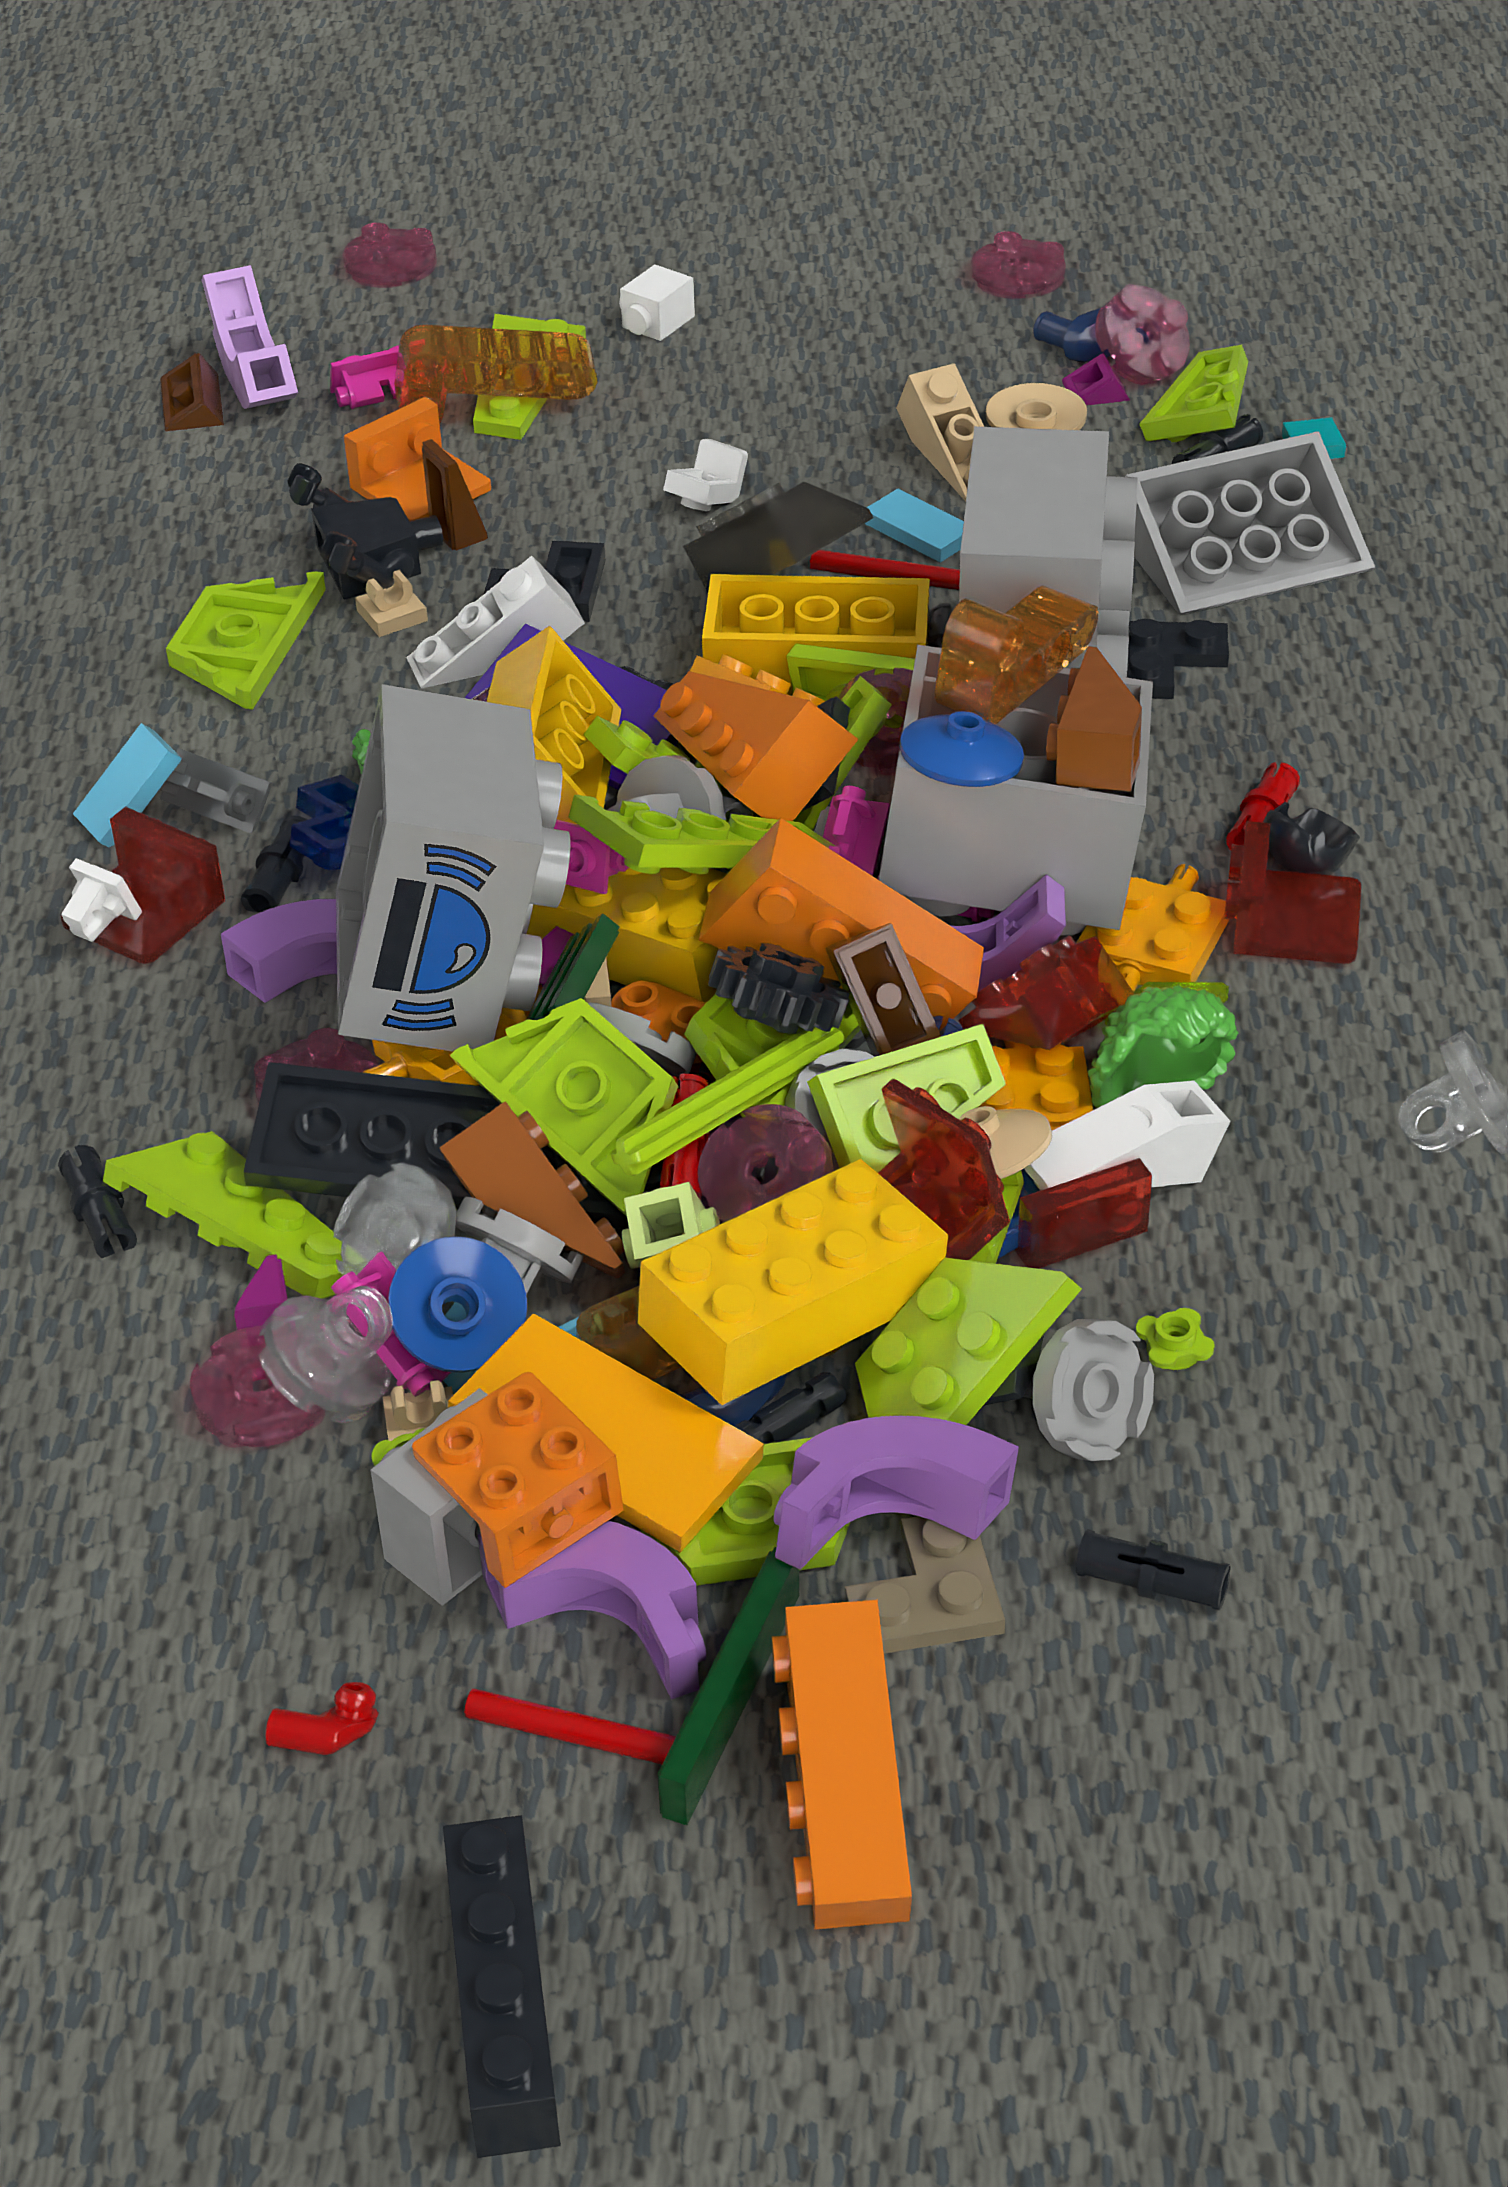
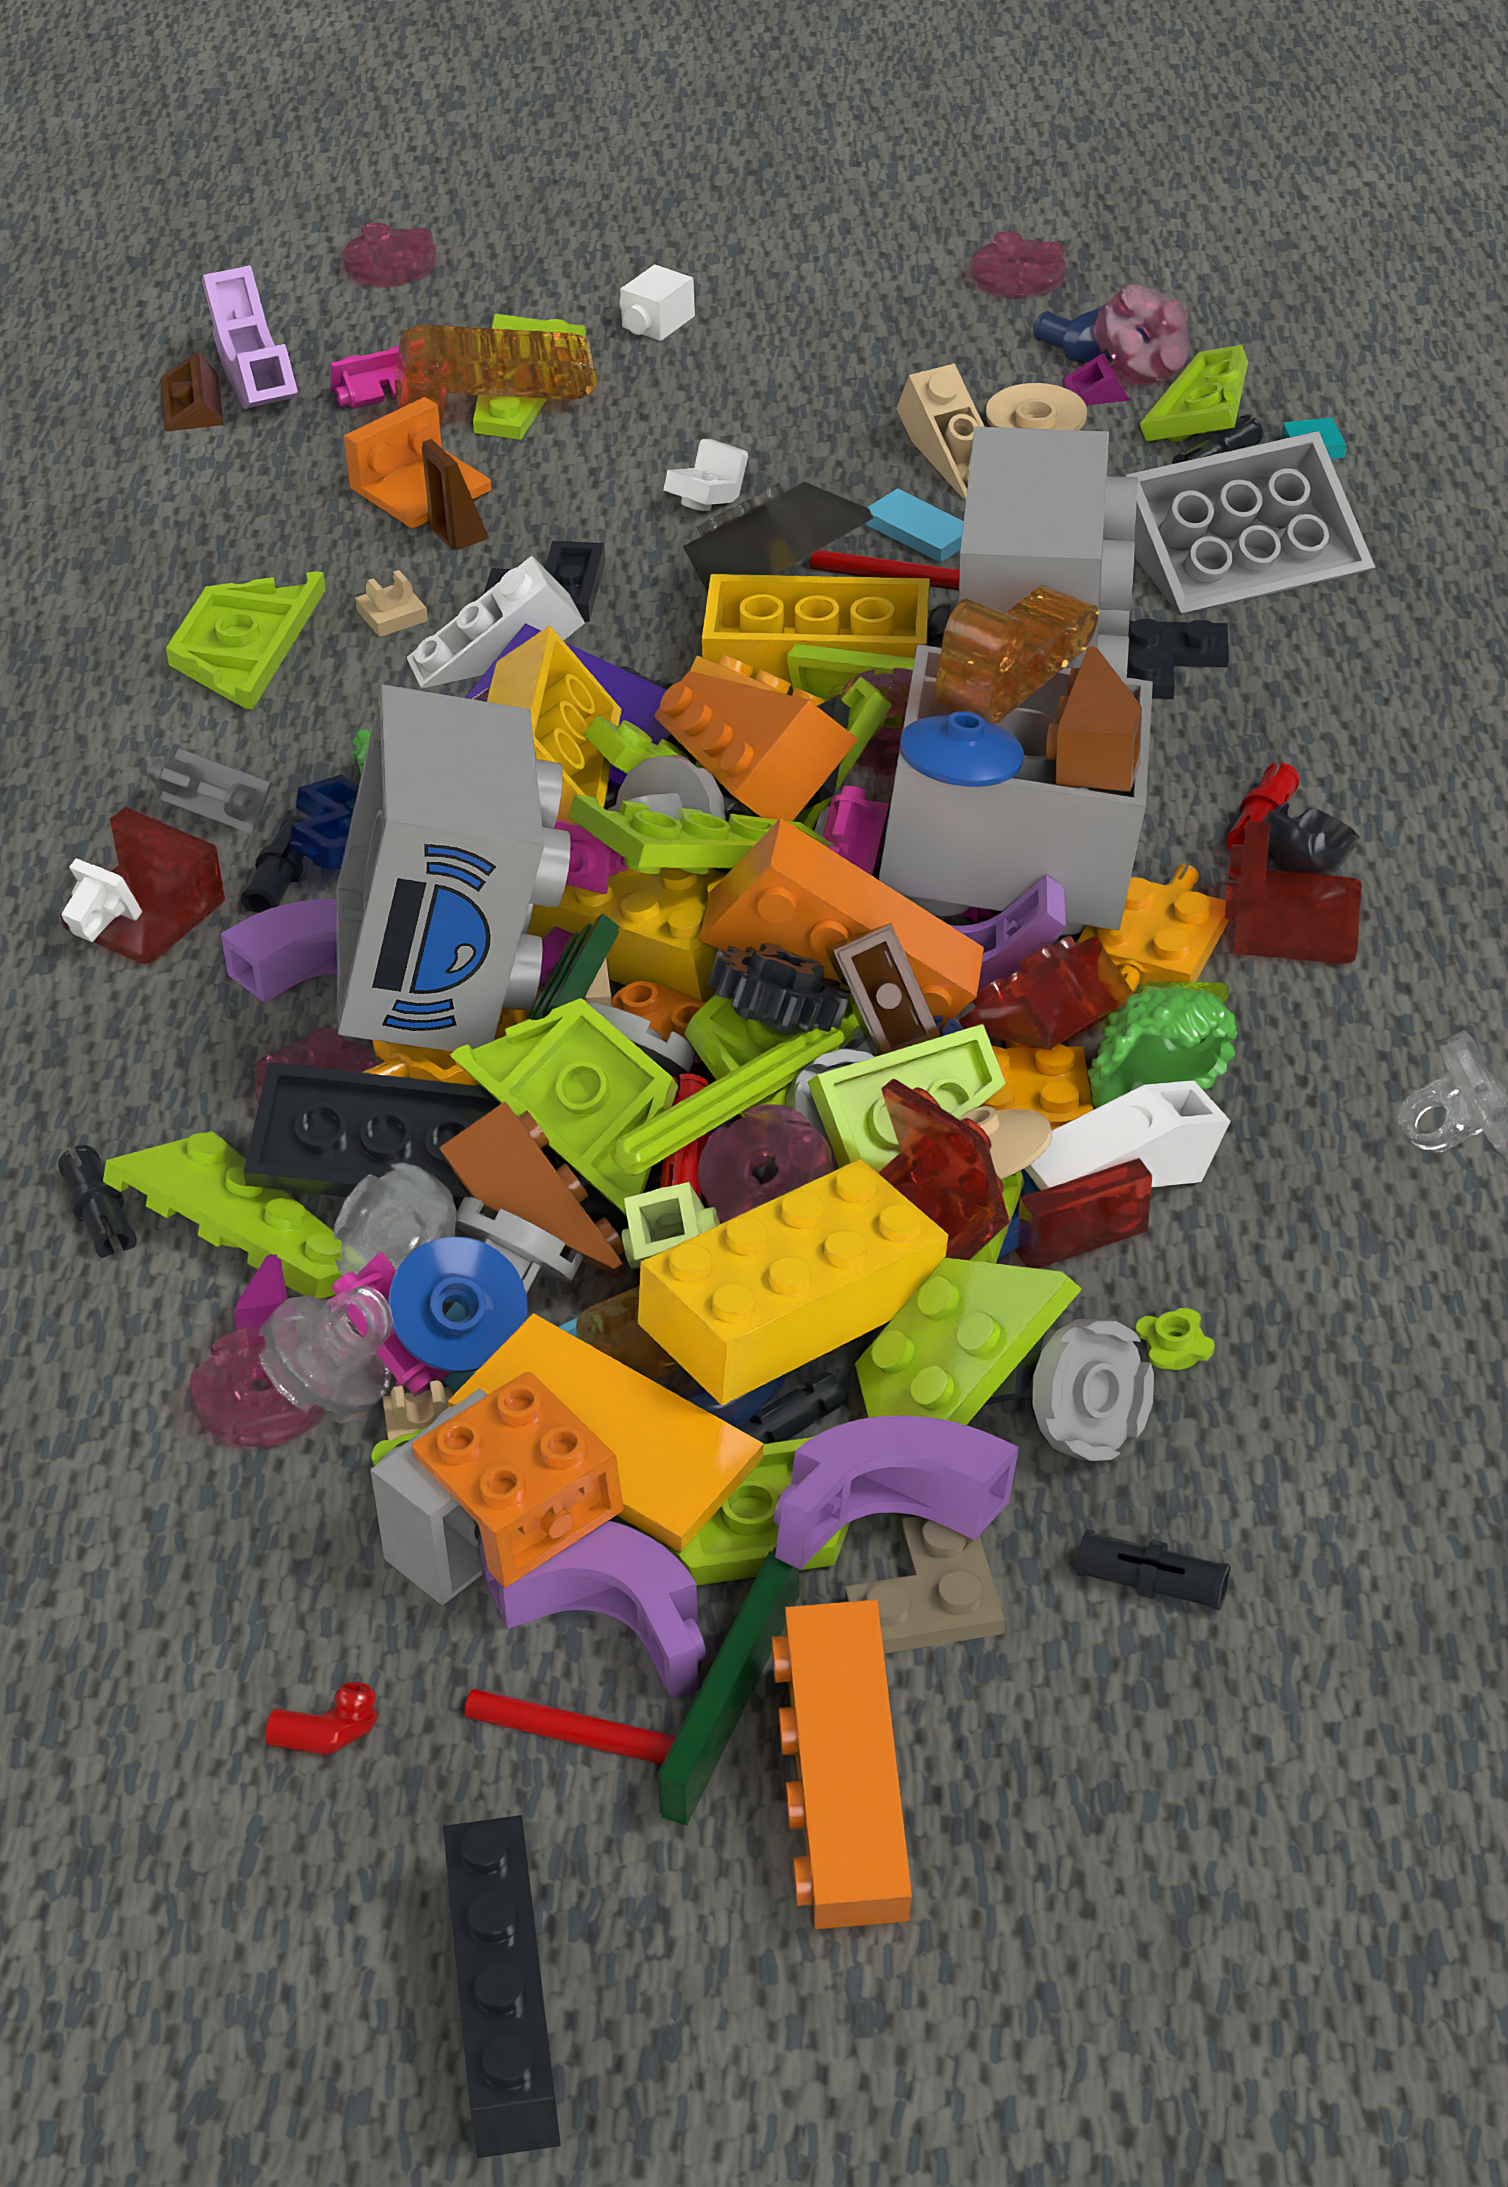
medium azure tile [73,723,182,847] -> none
black torso [287,463,443,600] -> none

